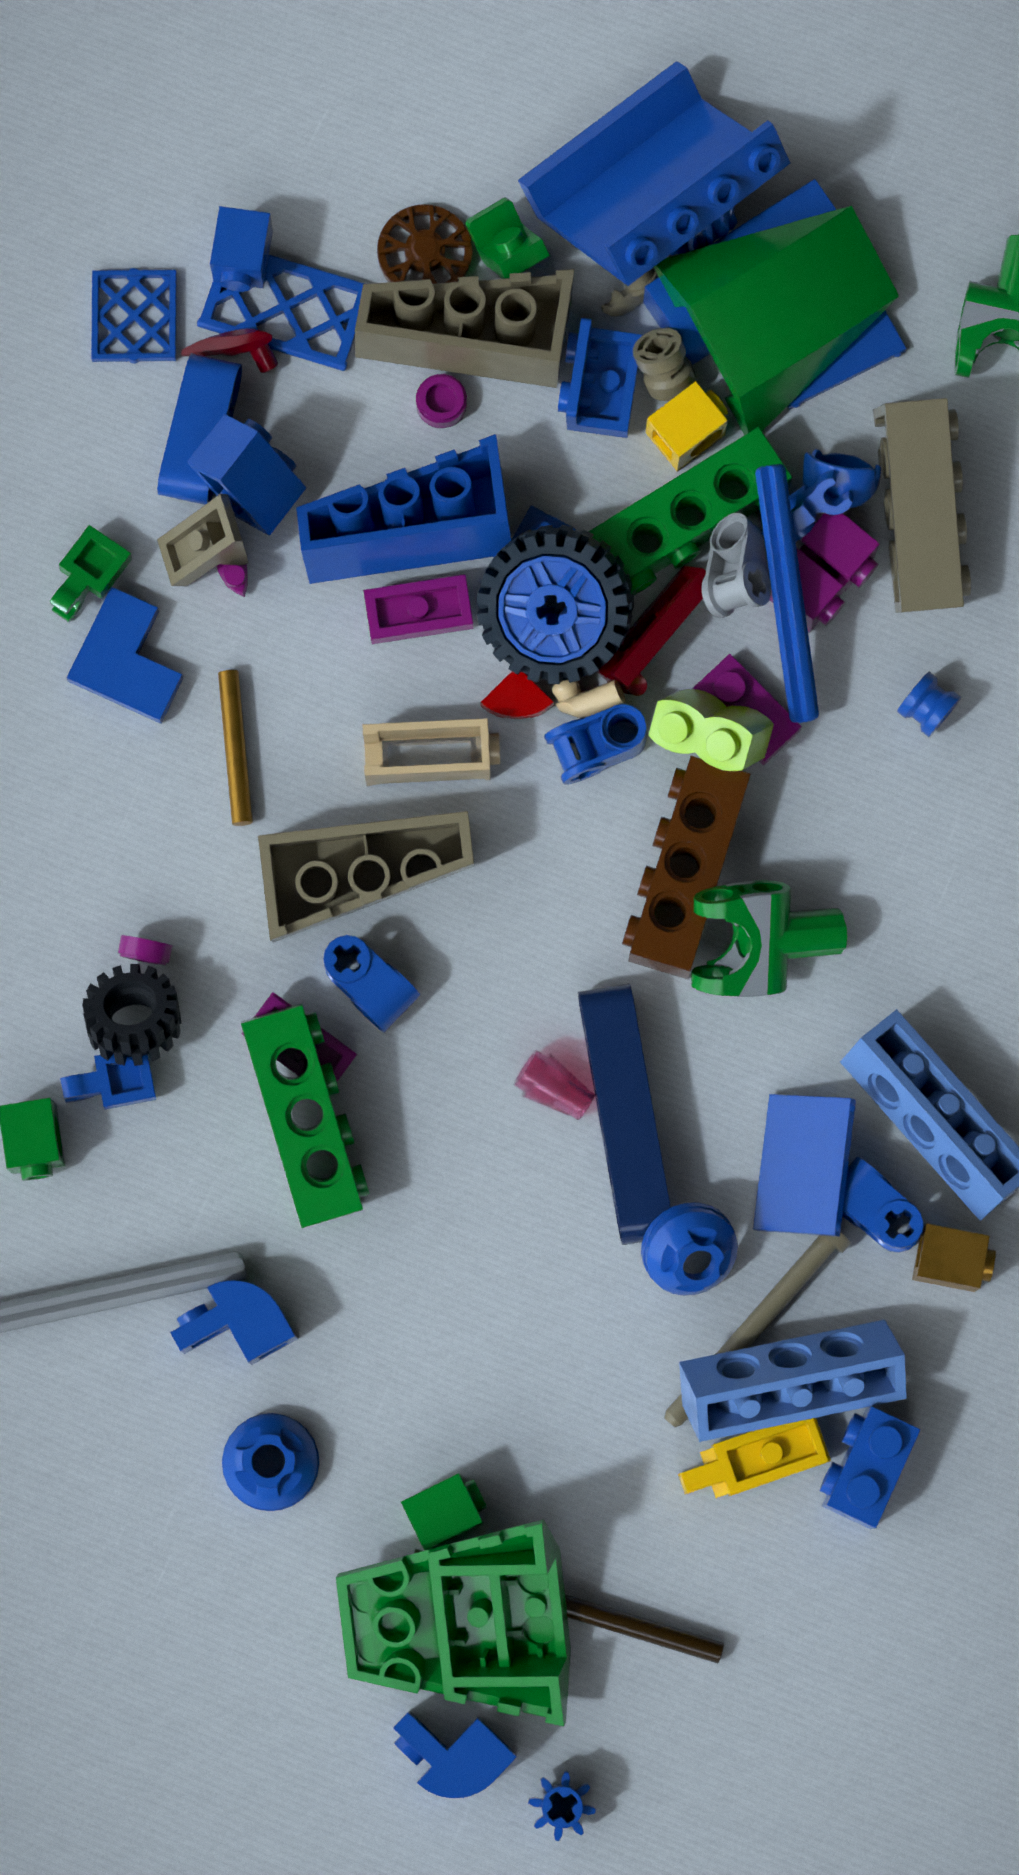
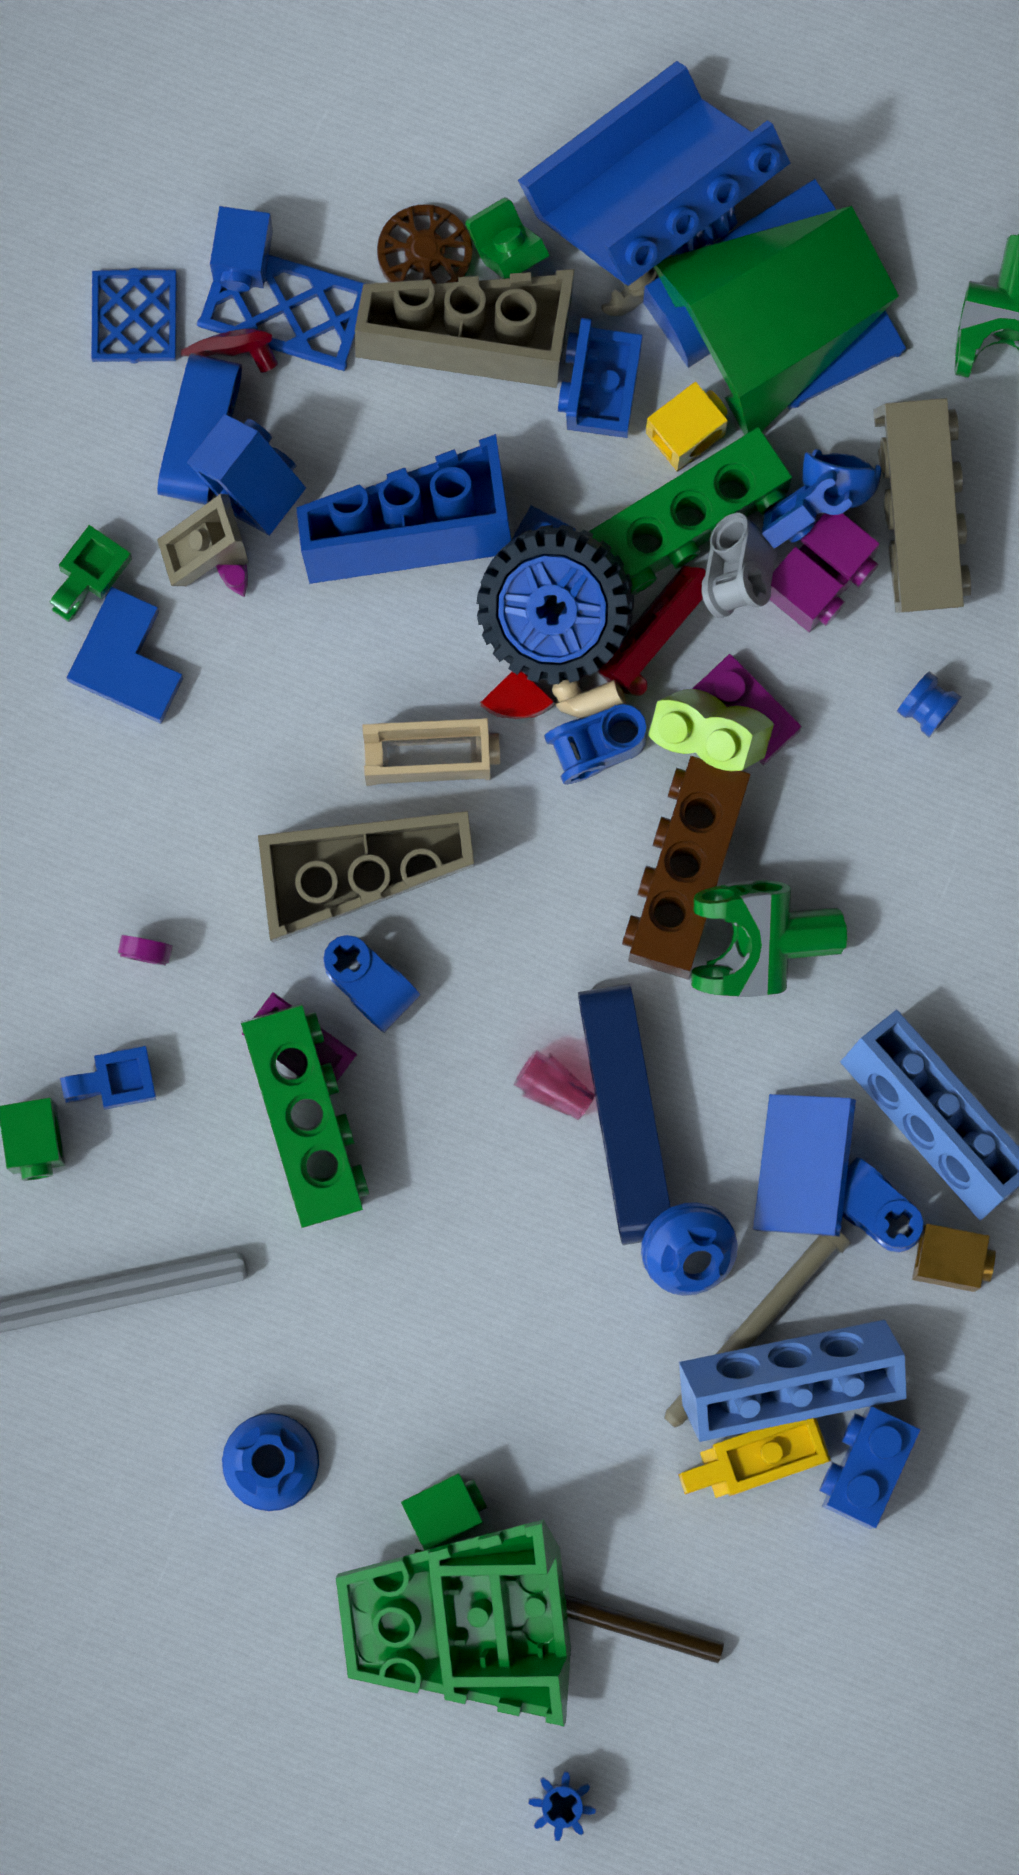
black tyre [82,964,182,1066] -> none
blue brick [170,1280,298,1365] -> none
pearl gold bar [218,670,253,826] -> none
magenta plate [363,574,474,645] -> none
blue brick [393,1710,517,1798] -> none
magenta tile [416,374,467,428] -> none
dark tan wheel [633,328,696,401] -> none
blue axle [755,464,819,723] -> none

